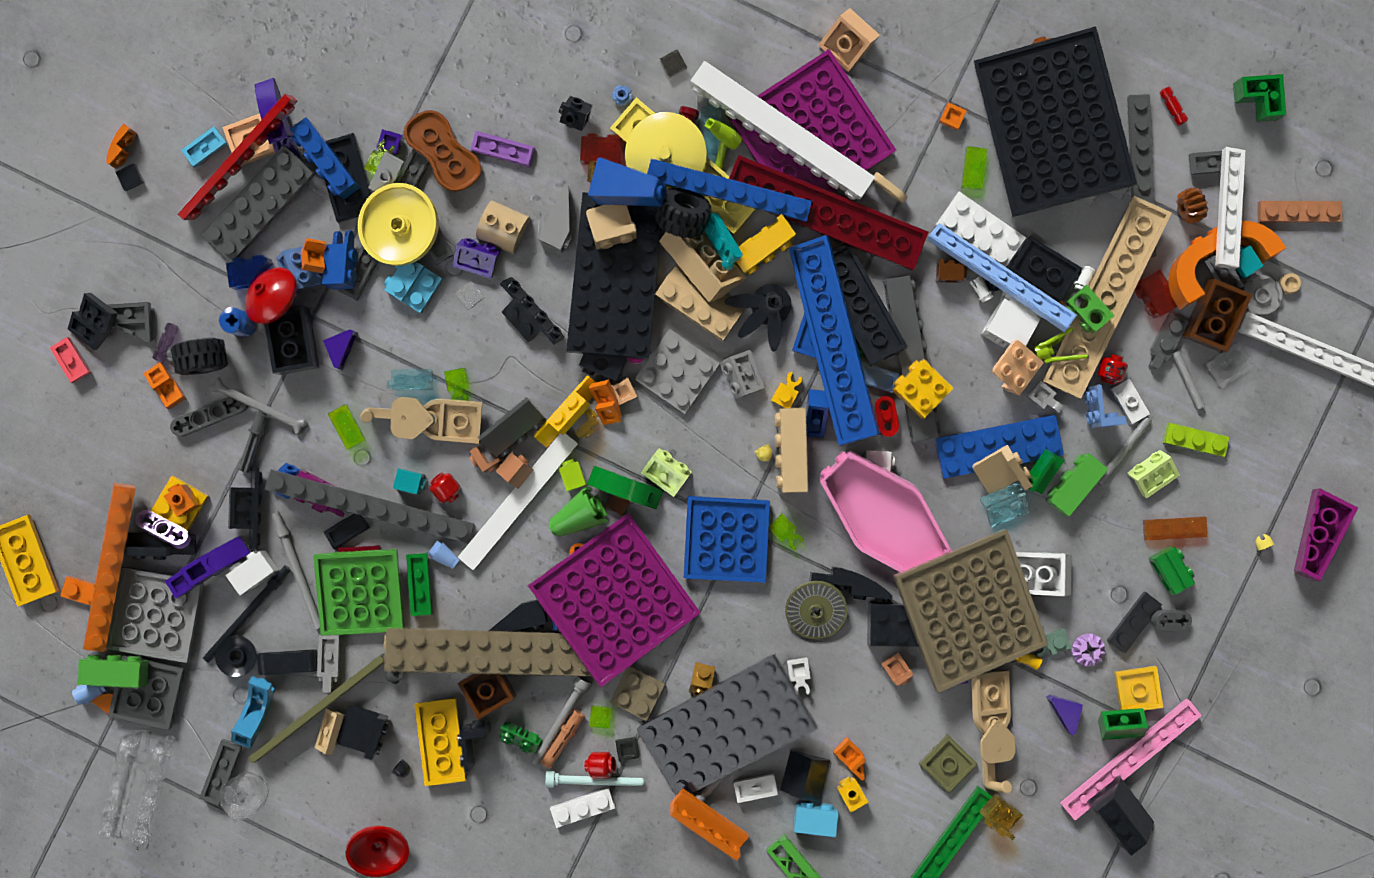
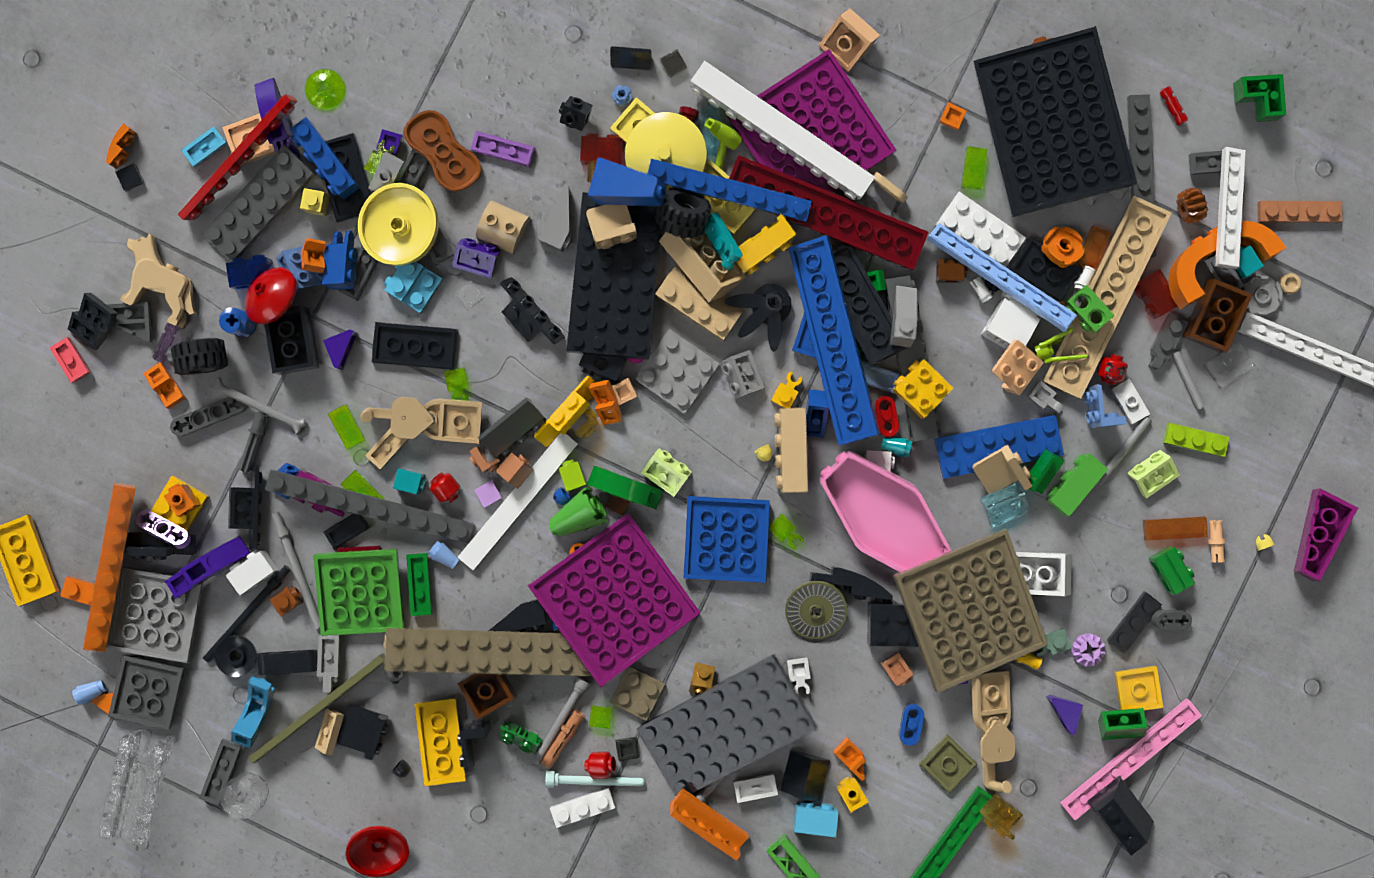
bright green brick [77,654,149,688] -> none
clear light blue bracket [387,369,433,390] -> none
none -> tan animal [120,234,196,329]
none -> dark orange bracket [269,585,303,617]
none -> light yellow brick [300,188,330,216]
none -> clear neon green dish [305,69,346,110]
none -> clear neon green plate [340,470,385,499]
none -> tan plate [365,428,409,470]
none -> black tile [371,322,458,370]
none -> lavender tile [474,480,503,508]
none -> blue hinge [553,487,571,505]
none -> black slope [610,46,652,70]
none -> green plate [867,270,886,292]
none -> teal cone [881,437,912,458]
none -> light grey slope [890,285,917,347]
none -> blue plate [899,703,924,746]
none -> orange plate [1041,226,1084,268]
none -> clear orange plate [1076,226,1112,270]
none -> light nougat pin [1208,520,1226,562]

